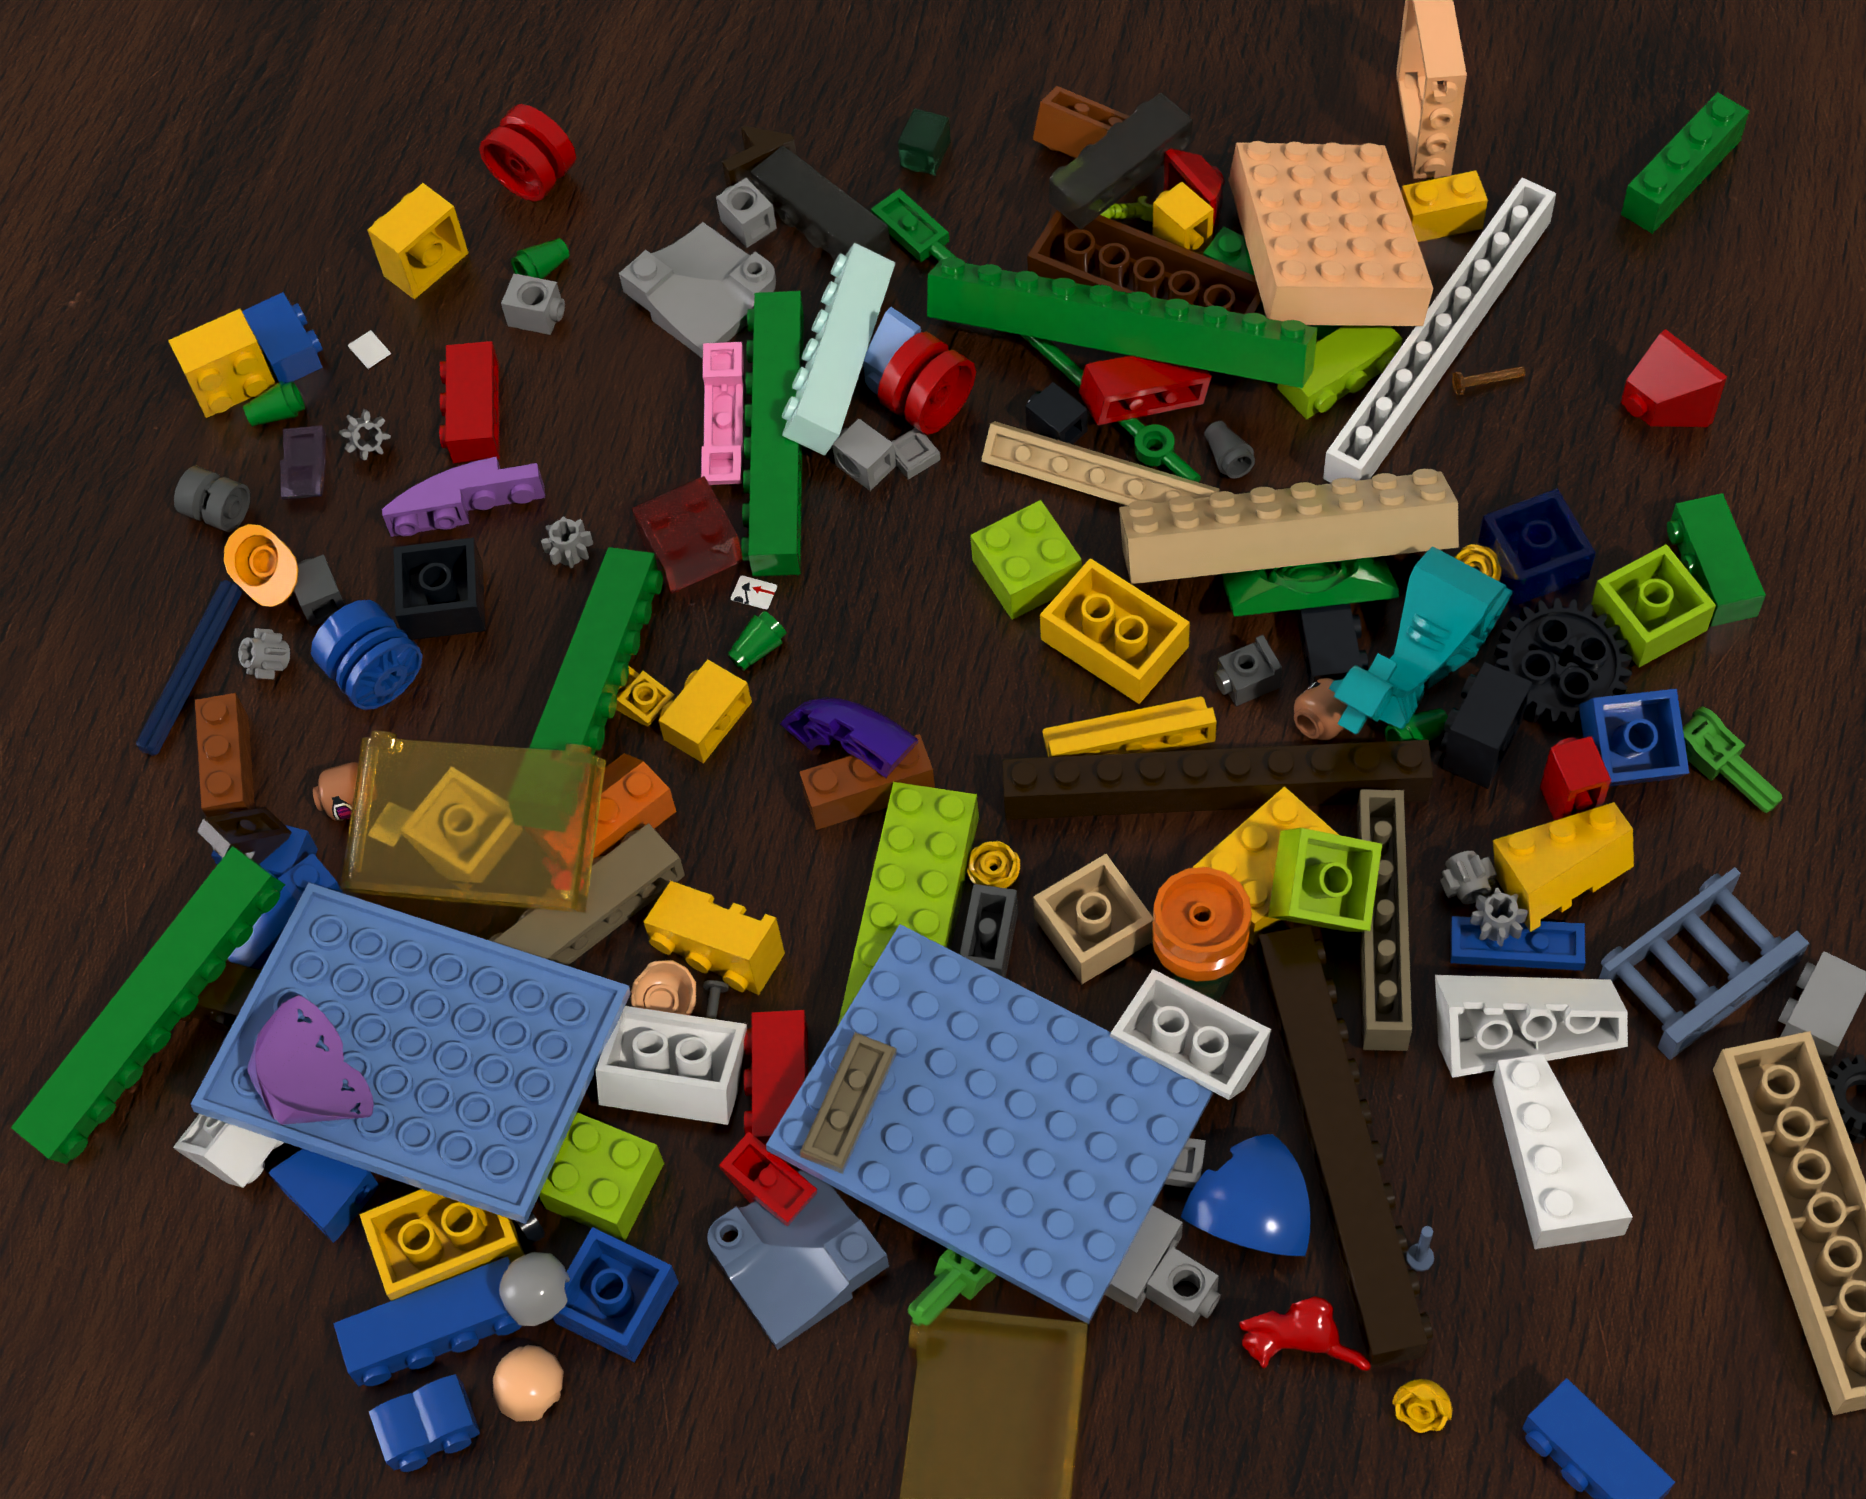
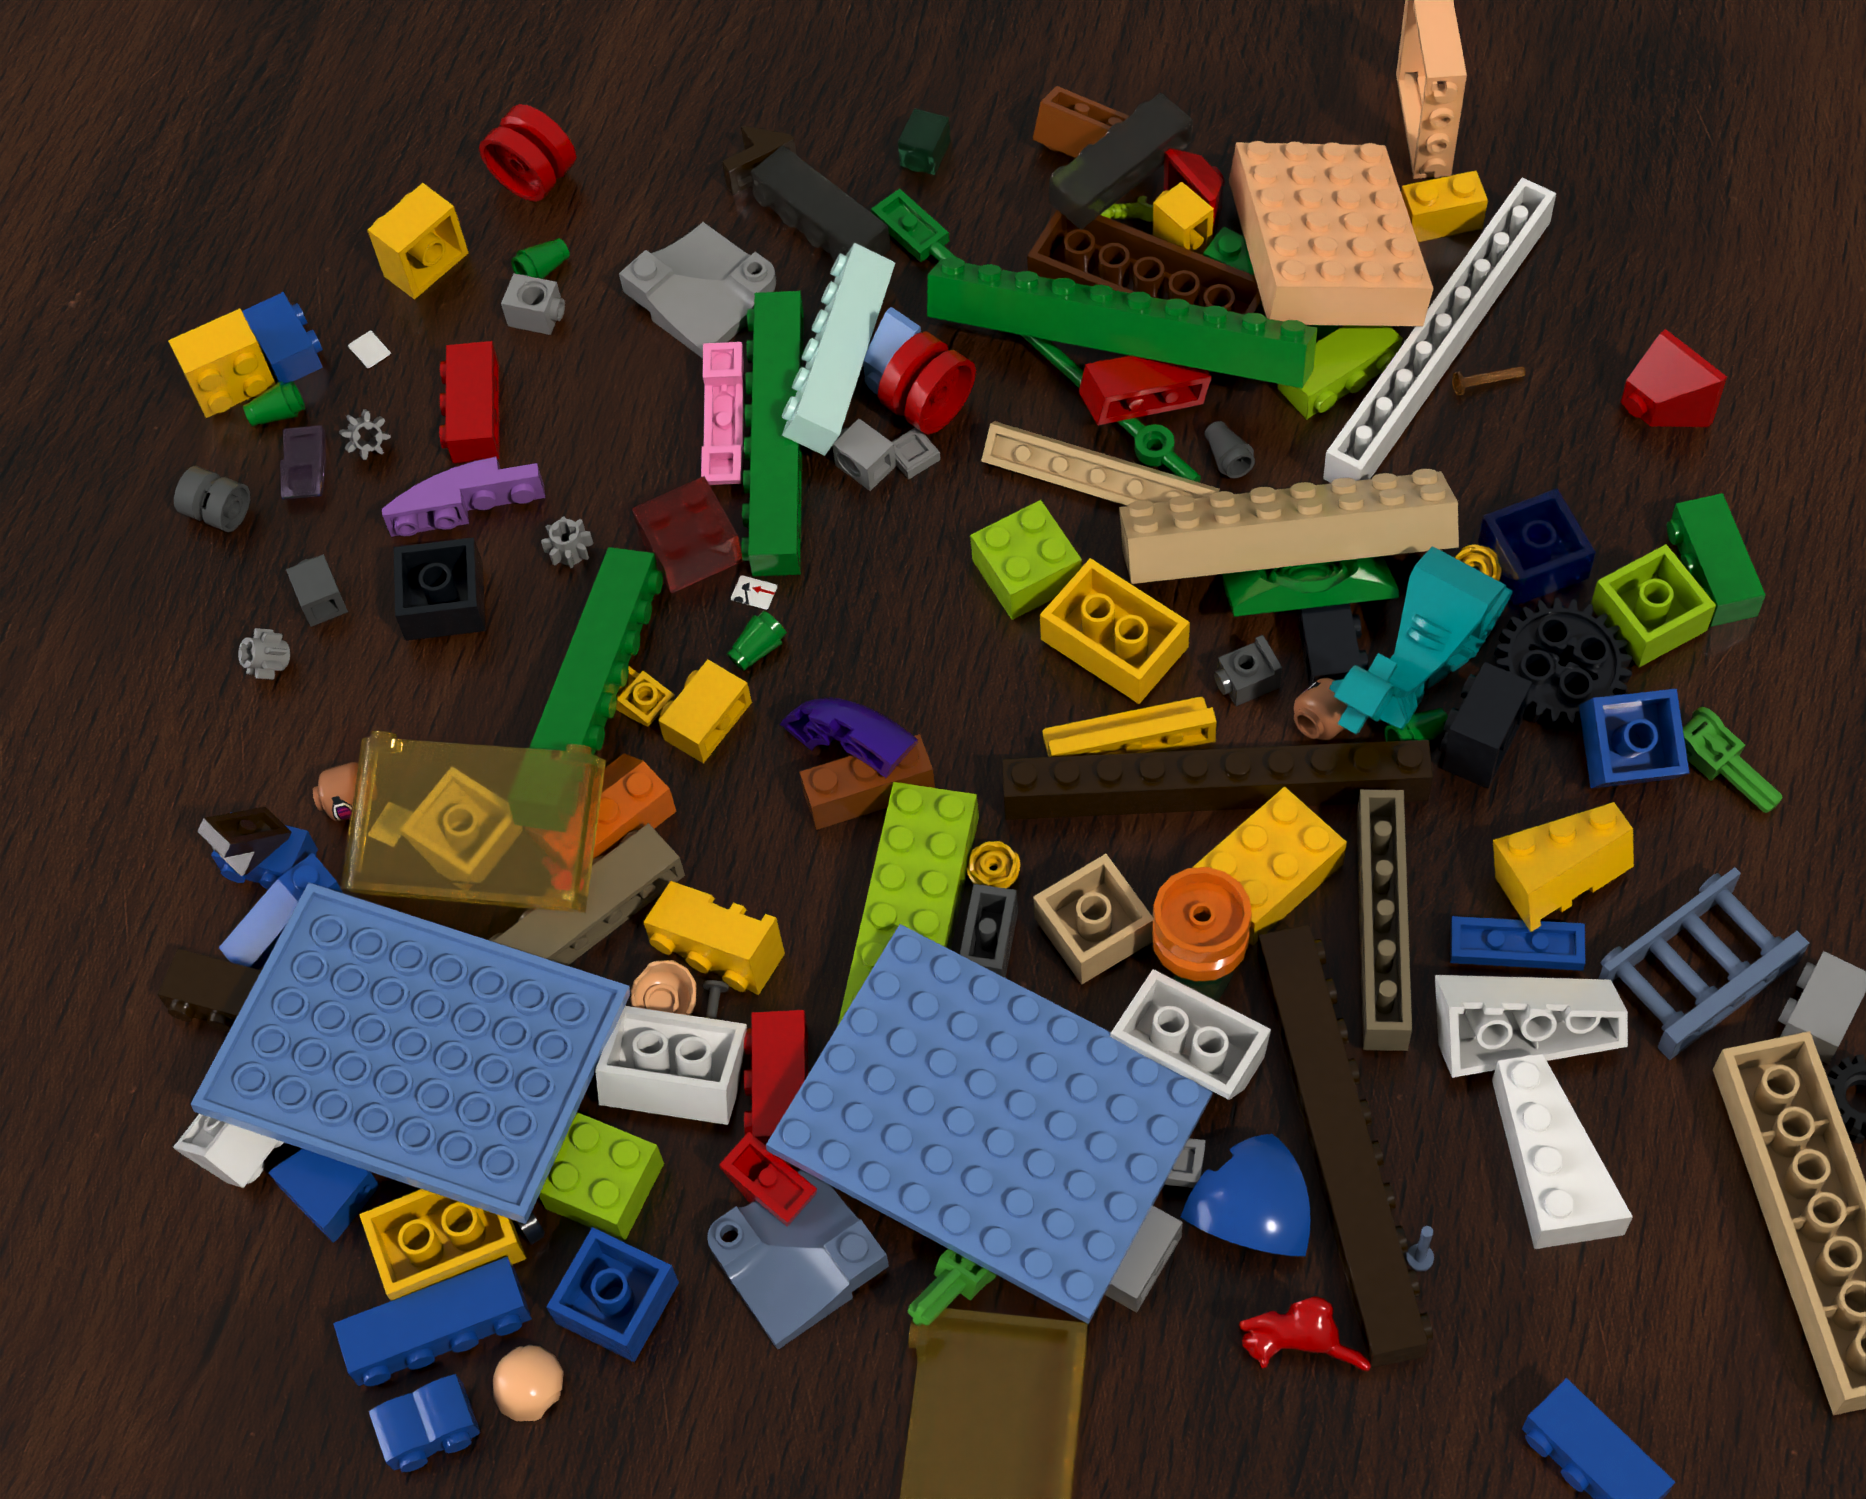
green brick [11,846,286,1164] -> none
dark blue axle [136,580,242,756] -> none
dark orange brick [195,693,255,817] -> none
light orange piece [224,524,298,607] -> none
medium lavender piece [247,995,374,1125] -> none
blue wheel [311,600,423,710] -> none
light grey hair [499,1252,570,1326] -> none
light grey brick [716,178,777,248] -> none
dark tan tile [800,1032,897,1174] -> none
black brick [1025,382,1088,444] -> none
light grey brick [1146,1246,1221,1327] -> none
lime brick [1268,828,1382,932] -> none
yellow plate [1393,1379,1453,1433] -> none
light grey gear [1440,851,1497,904] -> none
light grey gear [1470,888,1528,946] -> none
red brick [1540,736,1611,821] -> none
green brick [1621,92,1749,234] -> none

